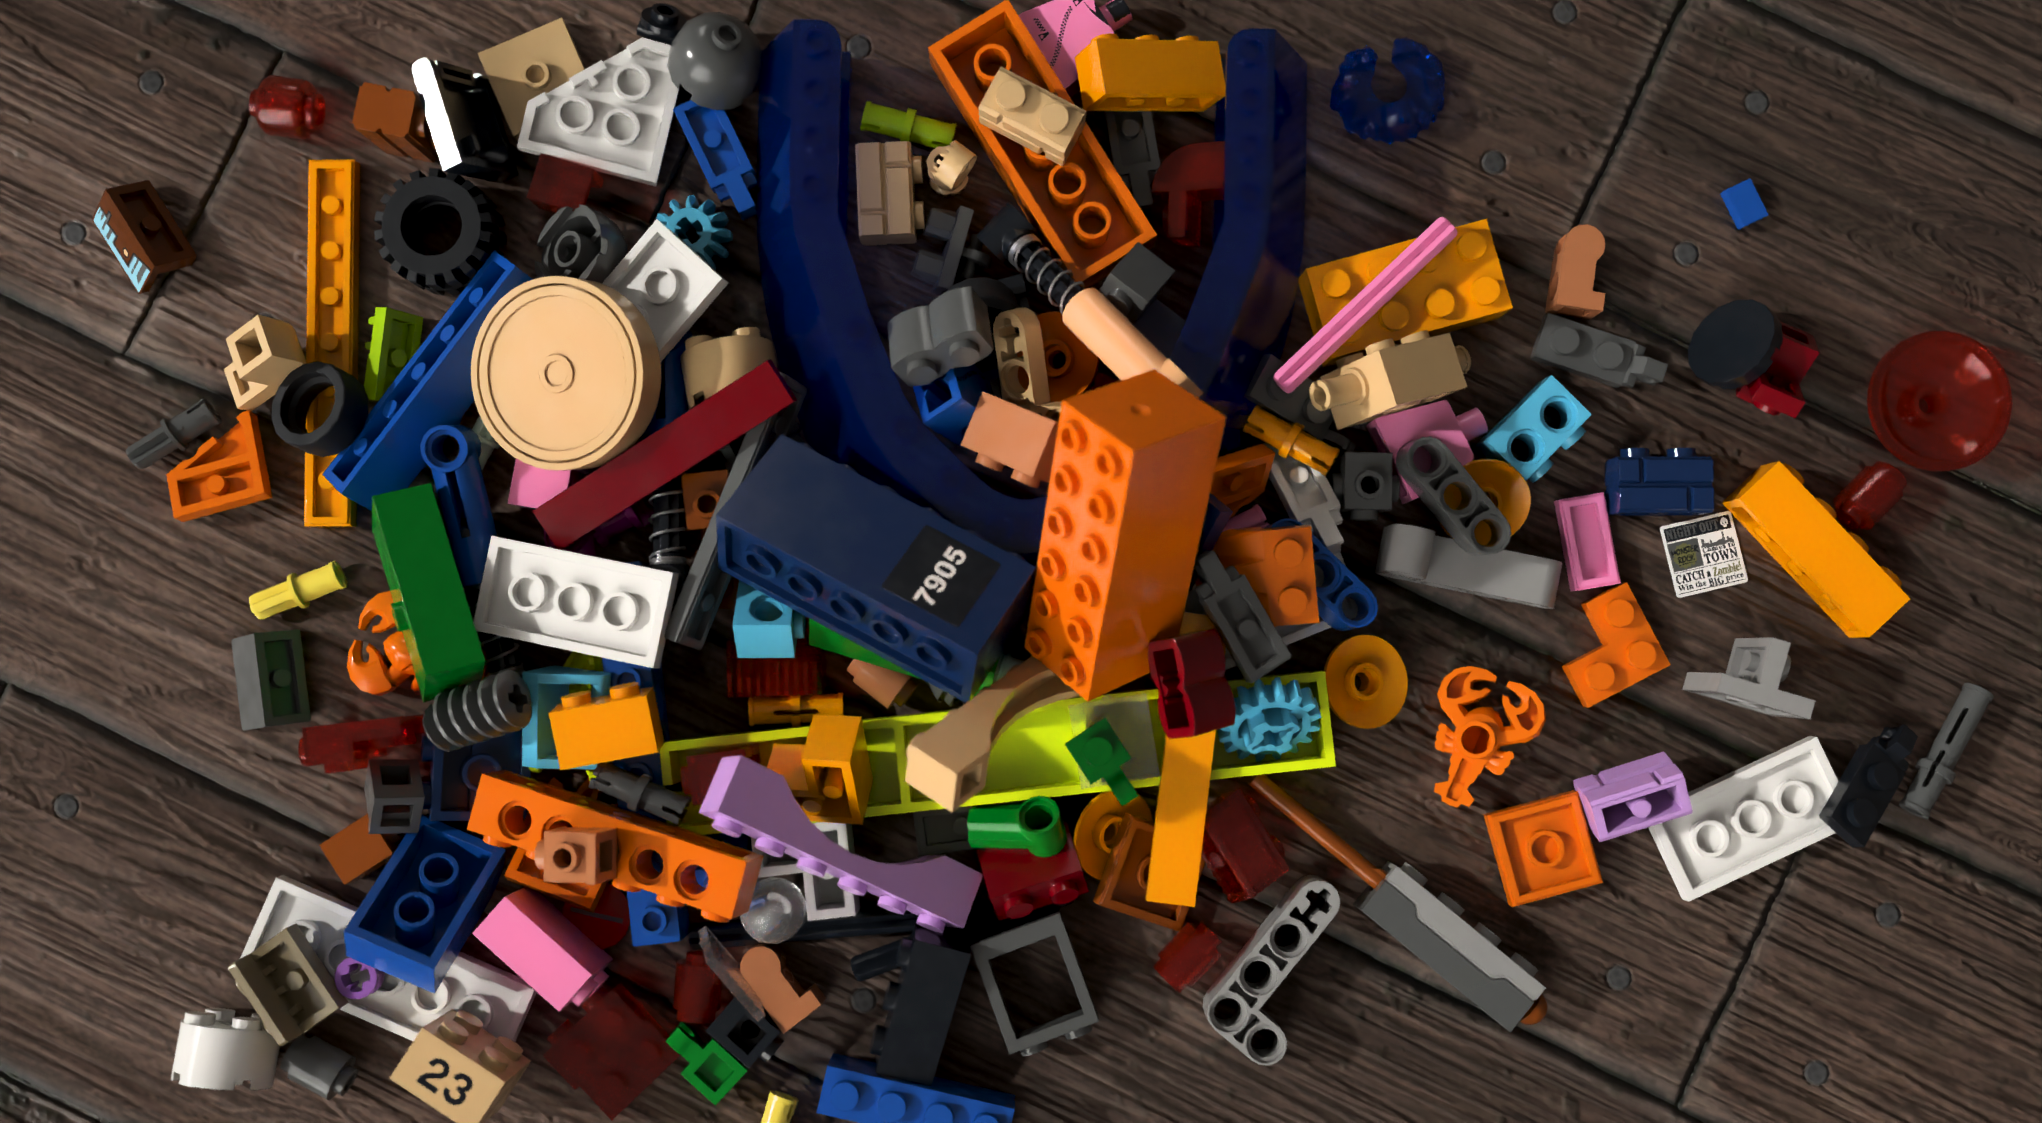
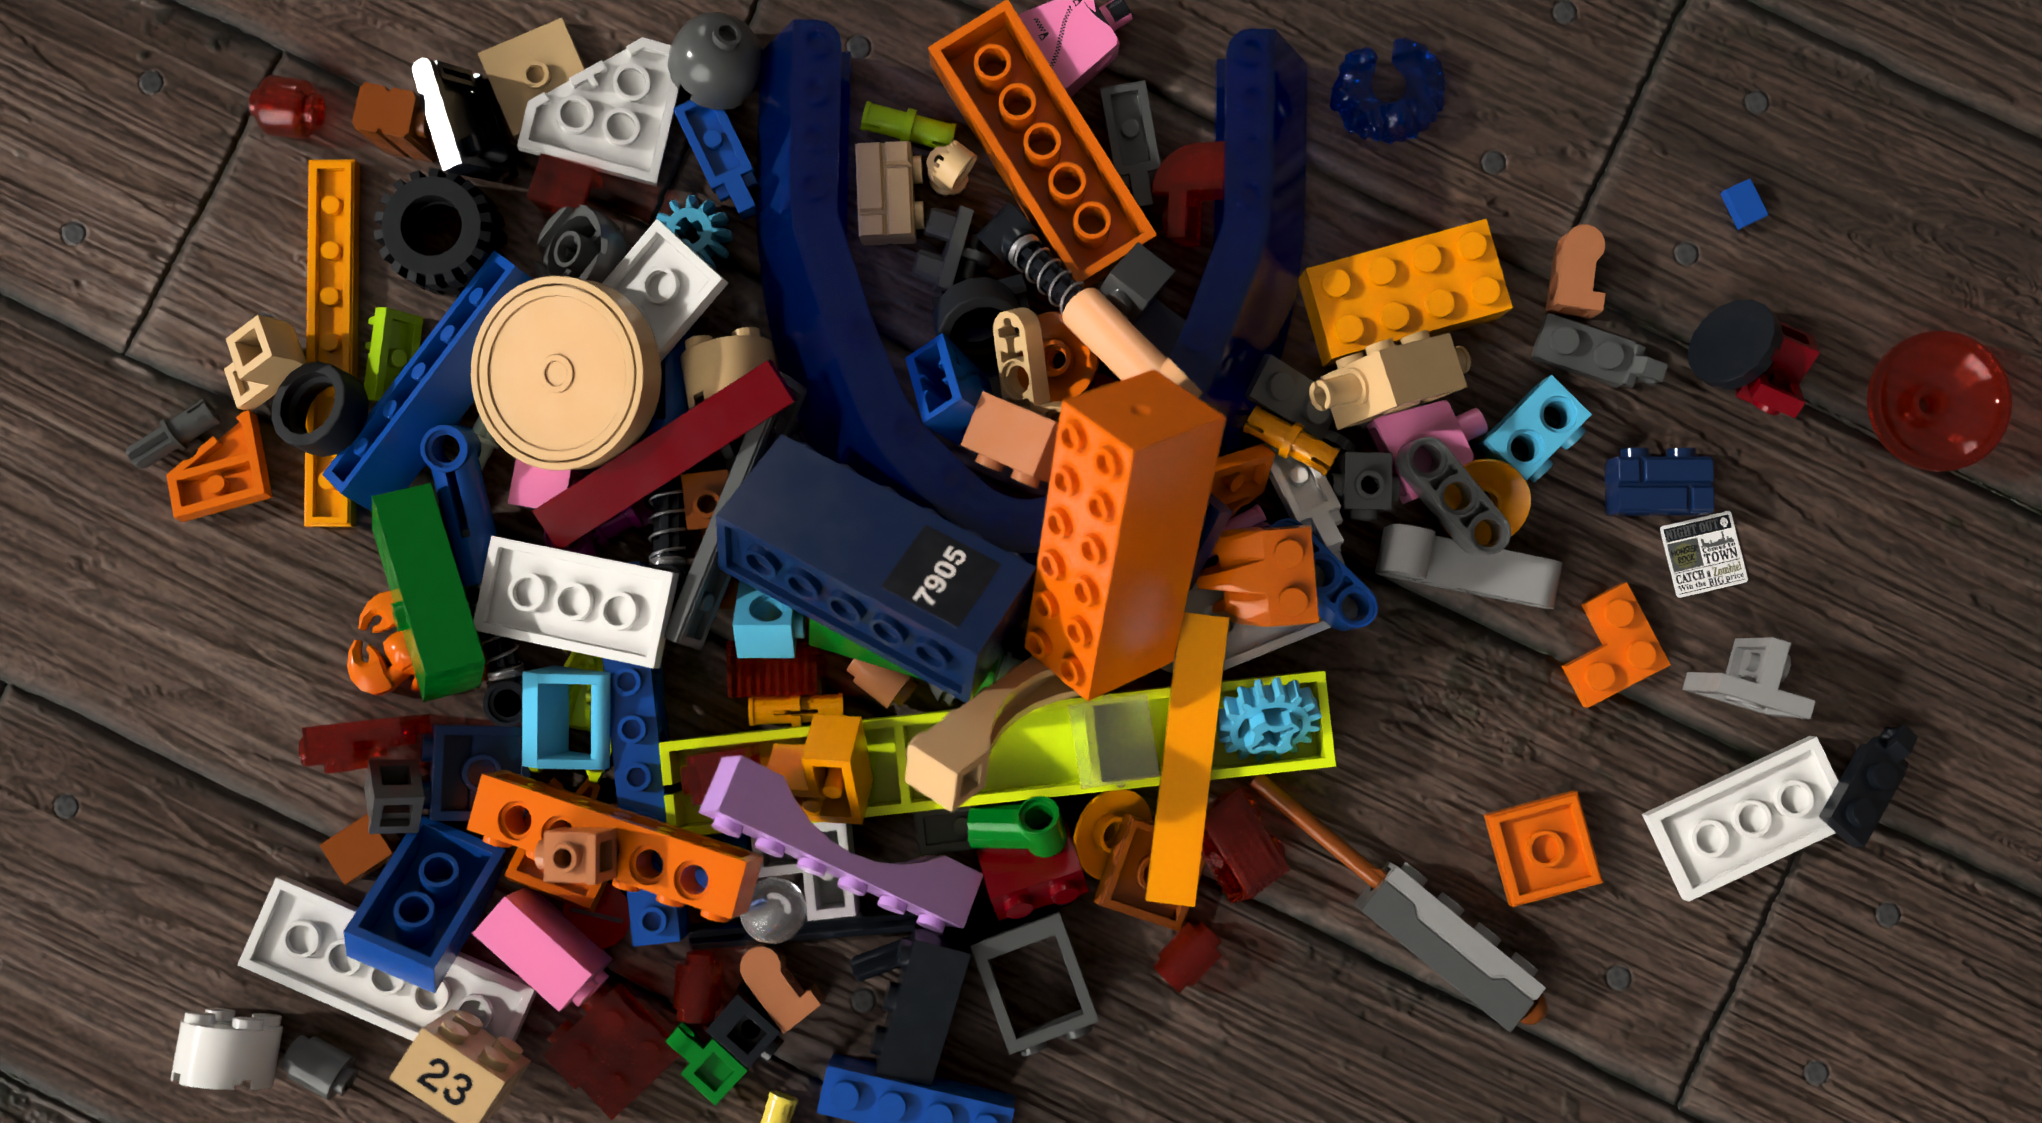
reddish brown panel [92,180,197,294] -> none
dark tan bracket [228,924,349,1046] -> none
dark grey panel [231,629,311,731] -> none
light yellow axle [249,561,347,620] -> none
medium lavender bush [334,957,385,999] -> none
dark grey piece [422,670,532,752] -> none
light orange brick [549,682,664,770] -> none
dark grey pin [589,762,691,826] -> none
black plate [637,3,687,45] -> none
clear piece [698,925,765,1022] -> none
dark grey brick [887,286,993,386] -> none
tan brick [978,67,1087,167] -> none
green plate [1064,718,1138,806] -> none
light orange brick [1075,33,1227,112] -> none
dark red brick [1148,628,1236,739] -> none
dark grey hinge [1194,550,1292,683] -> none
light grey beam [1203,875,1340,1066] -> none
bright pink axle [1273,217,1458,394] -> none
light orange dish [1324,635,1408,729] -> none
orange animal [1434,666,1546,808] -> none
bright pink tile [1554,492,1621,592] -> none
lavender brick [1573,751,1693,842] -> none
light orange brick [1722,461,1911,638] -> none
clear red brick [1833,461,1907,530] -> none
dark grey pin [1899,683,1994,819] -> none

